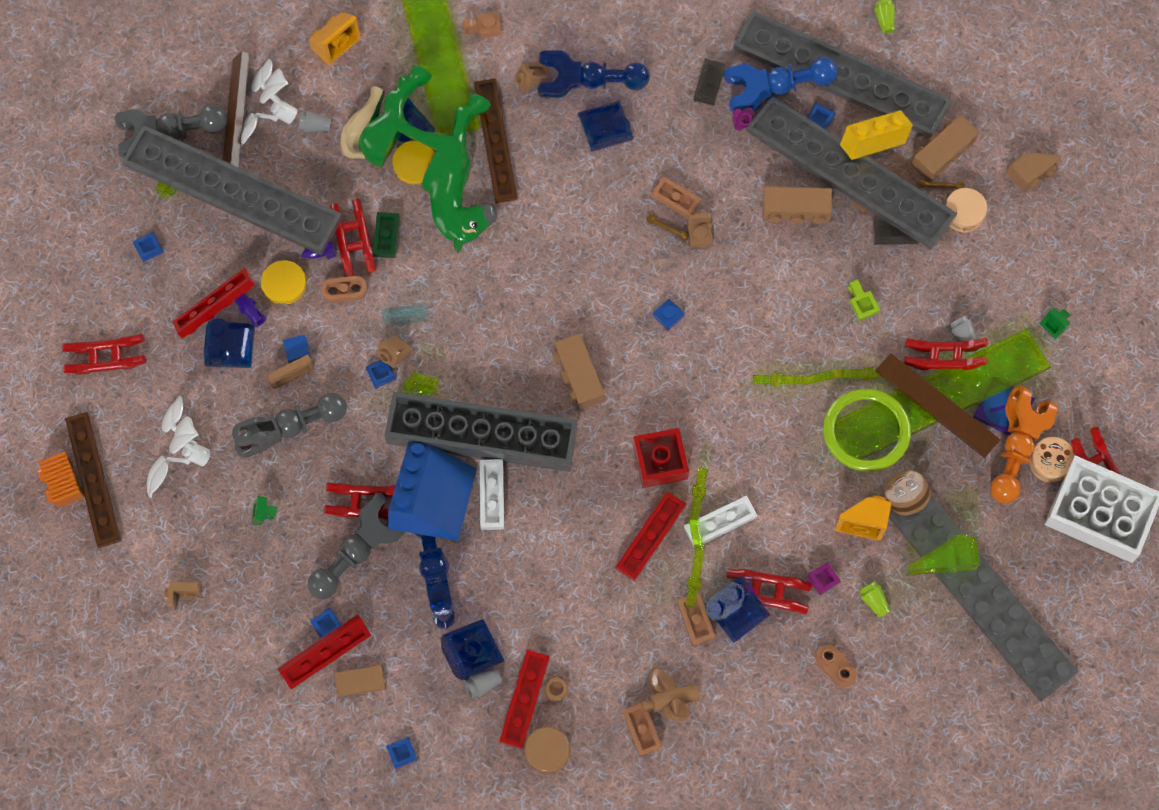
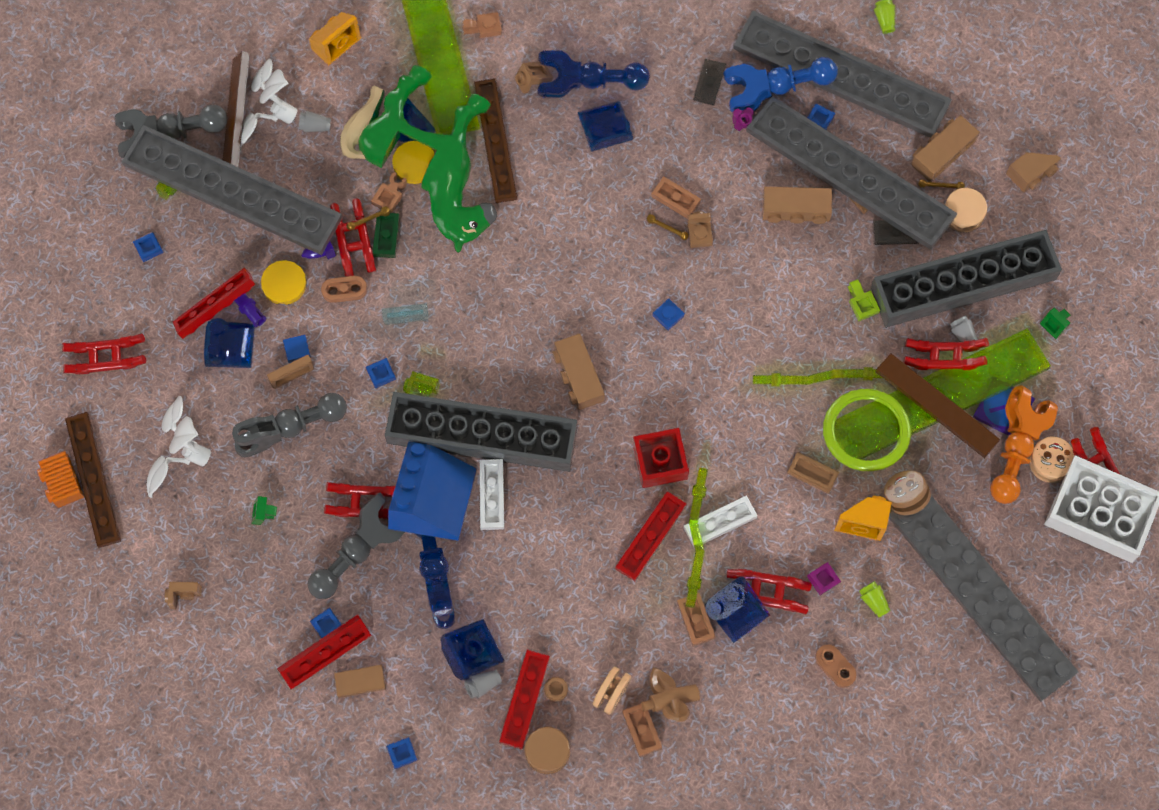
medium nougat bracket [376,335,412,368] -> none
yellow brick [840,110,913,160] -> none
clear neon green slope [905,534,980,576] -> none
none -> pearl gold hinge [346,206,390,231]
none -> nougat plate [371,172,407,213]
none -> light nougat head [593,667,632,715]
none -> medium nougat tile [787,452,839,494]
none -> dark grey brick [871,230,1062,328]

